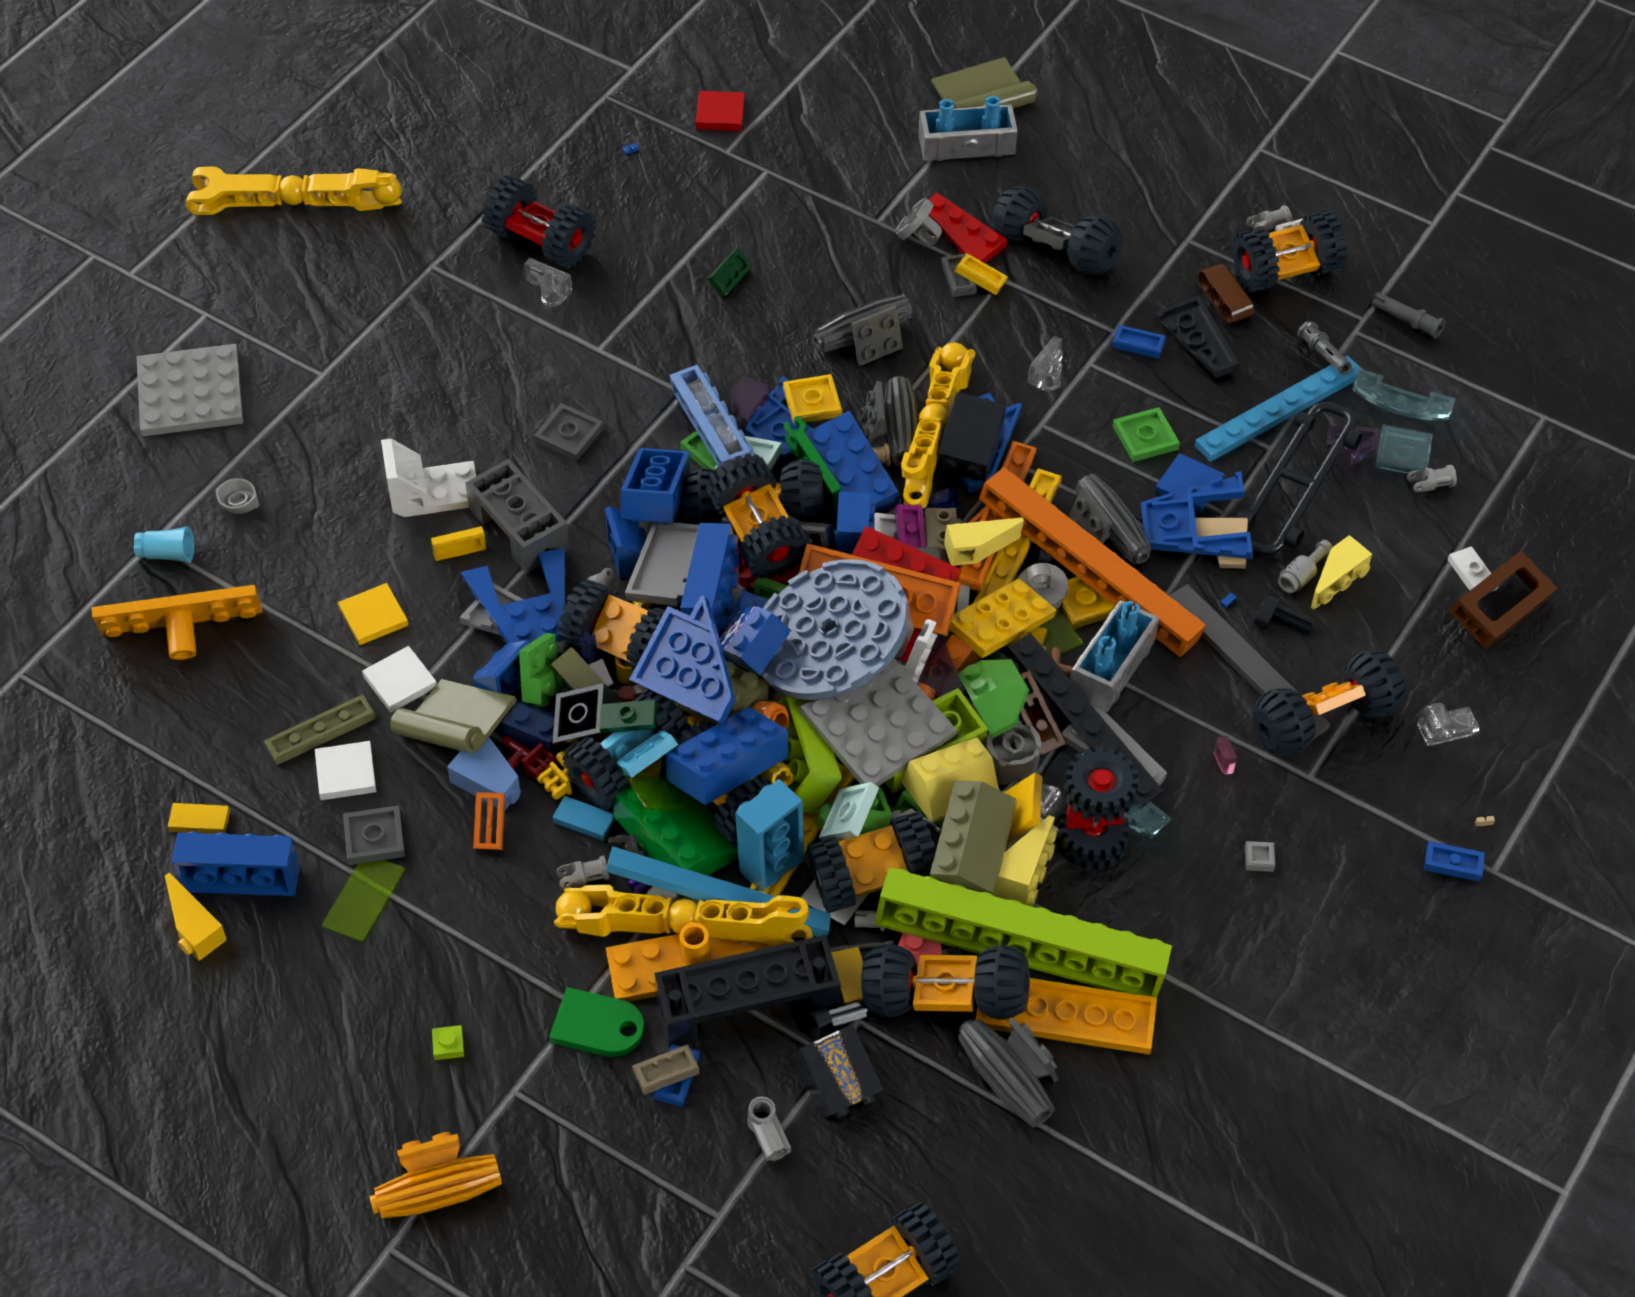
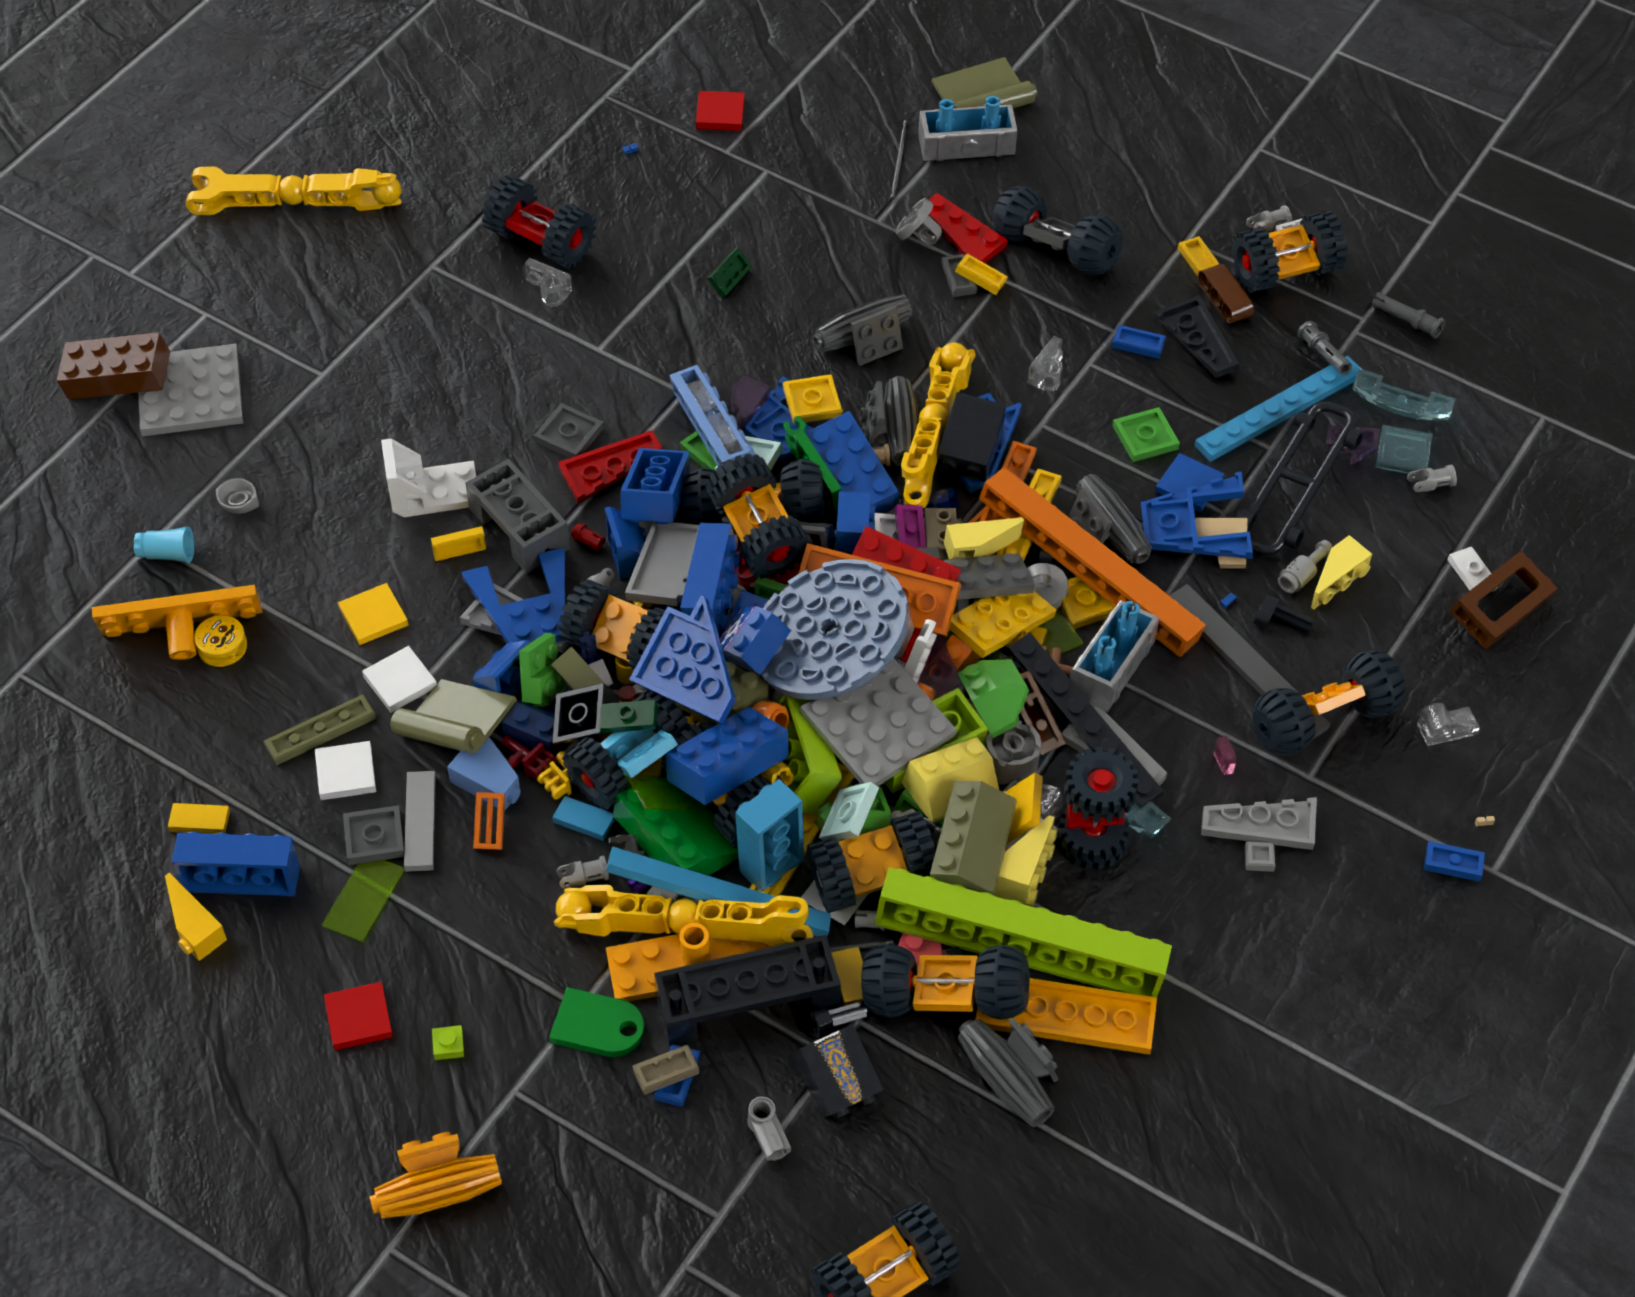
none -> reddish brown brick [56,332,170,400]
none -> yellow head [194,615,247,667]
none -> red tile [324,982,393,1050]
none -> light grey tile [404,771,436,872]
none -> red wing [558,430,662,504]
none -> red pin [571,523,606,552]
none -> dark grey piece [890,120,908,200]
none -> dark grey plate [944,553,1035,600]
none -> yellow tile [1178,236,1220,276]
none -> light grey wing [1201,797,1317,850]

